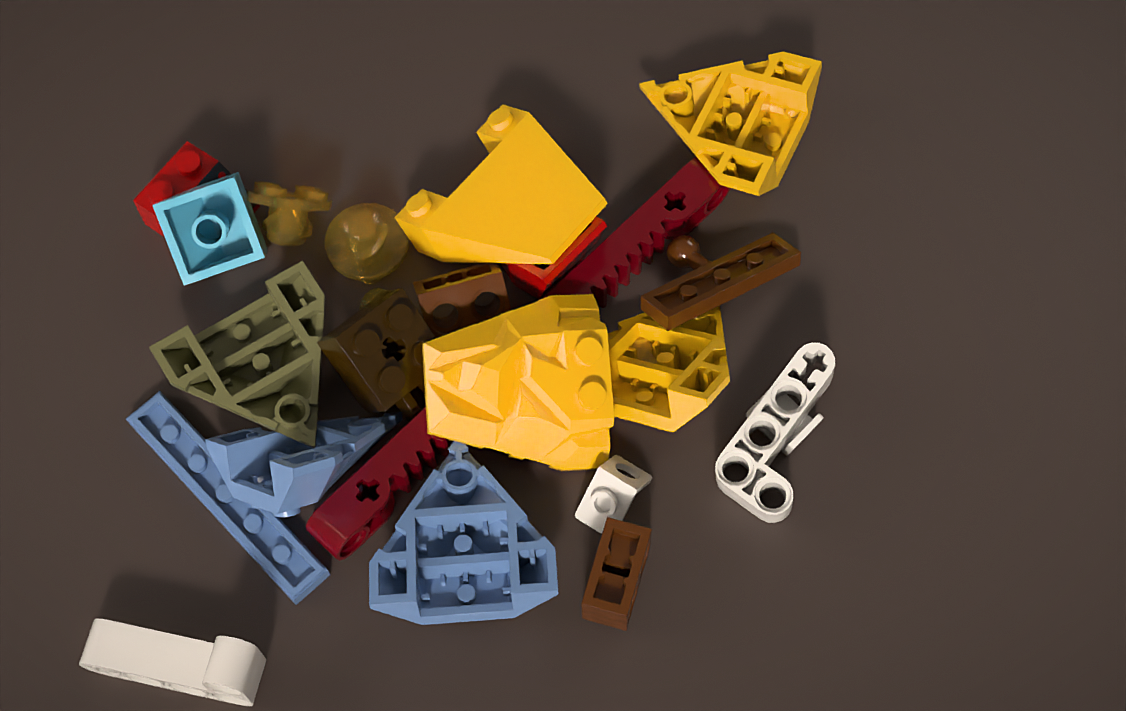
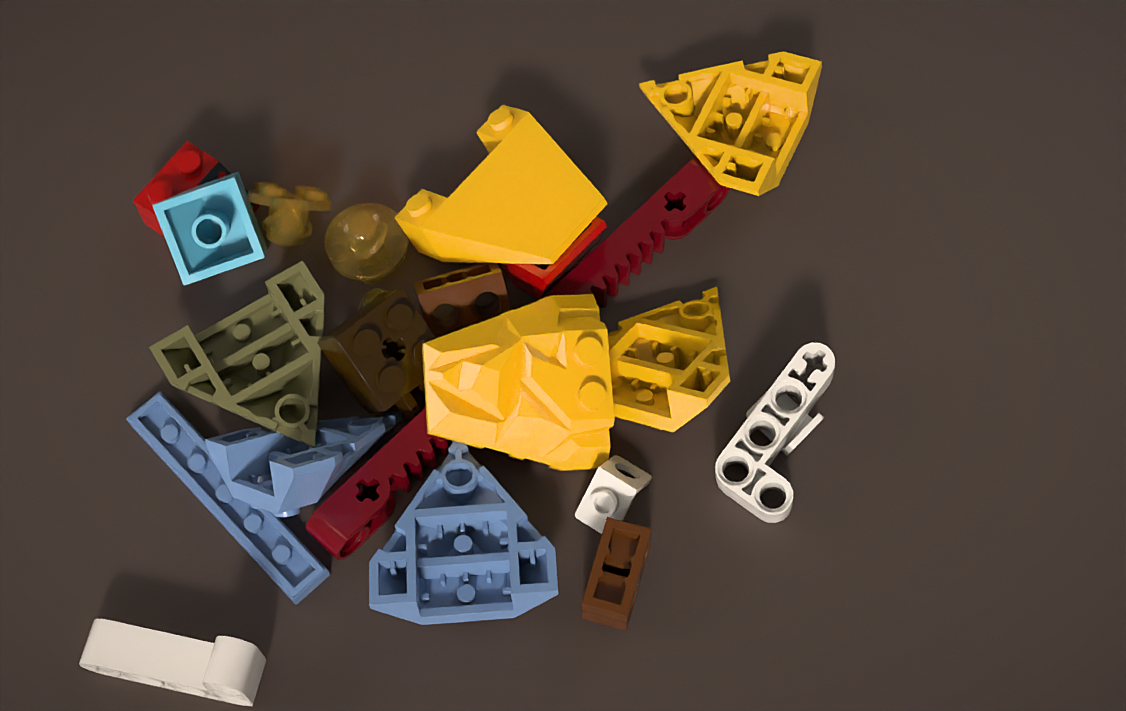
reddish brown plate [641,232,801,331] -> none

